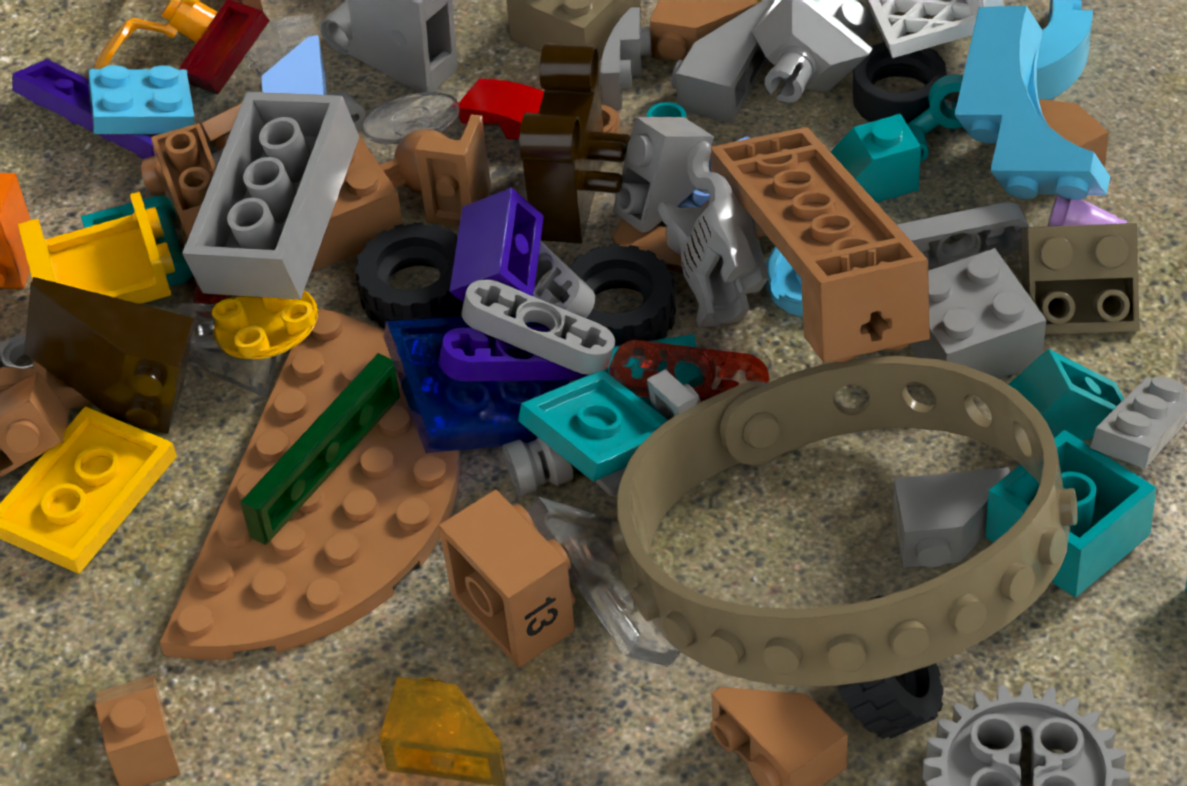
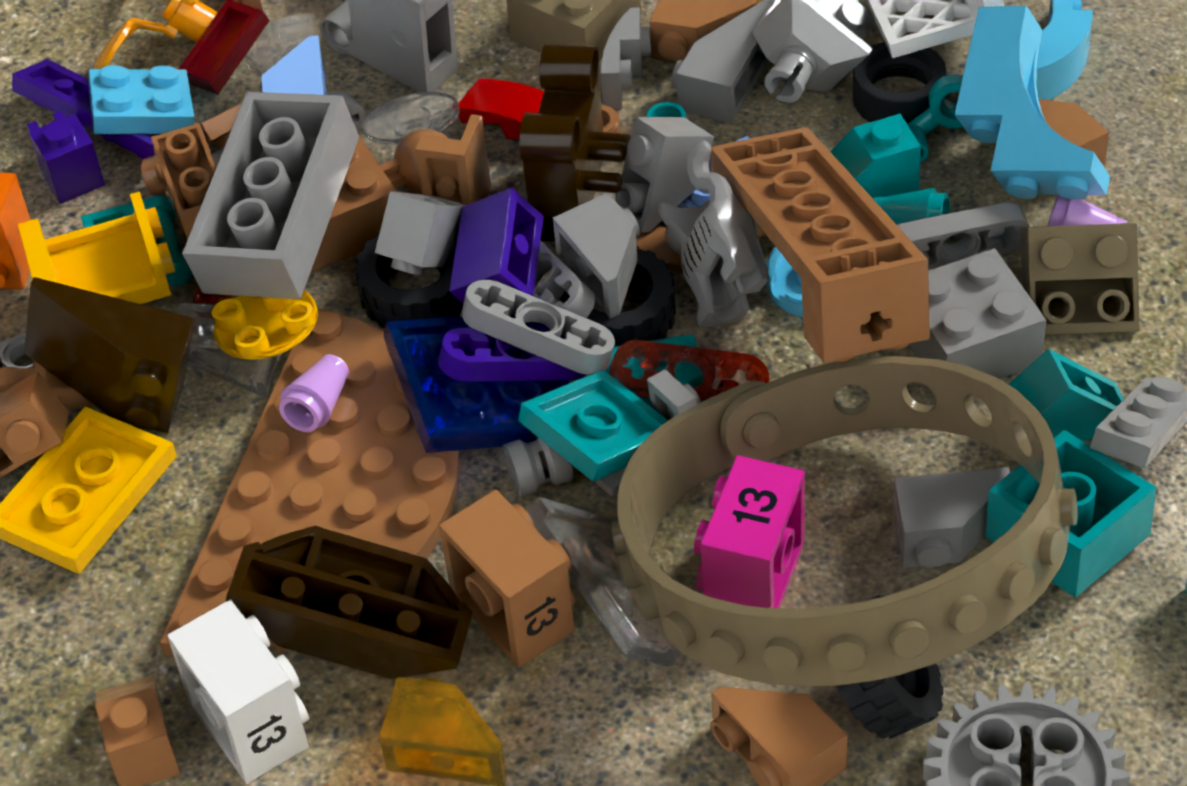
dark green tile [240,353,400,545] -> none
none -> dark purple brick [27,111,105,204]
none -> white brick [167,599,309,784]
none -> dark brown wedge [226,526,473,679]
none -> lavender cone [279,354,349,432]
none -> light grey slope [375,191,466,275]
none -> light grey slope [553,192,640,319]
none -> dark pink brick [694,455,805,608]
none -> teal cone [873,187,950,225]

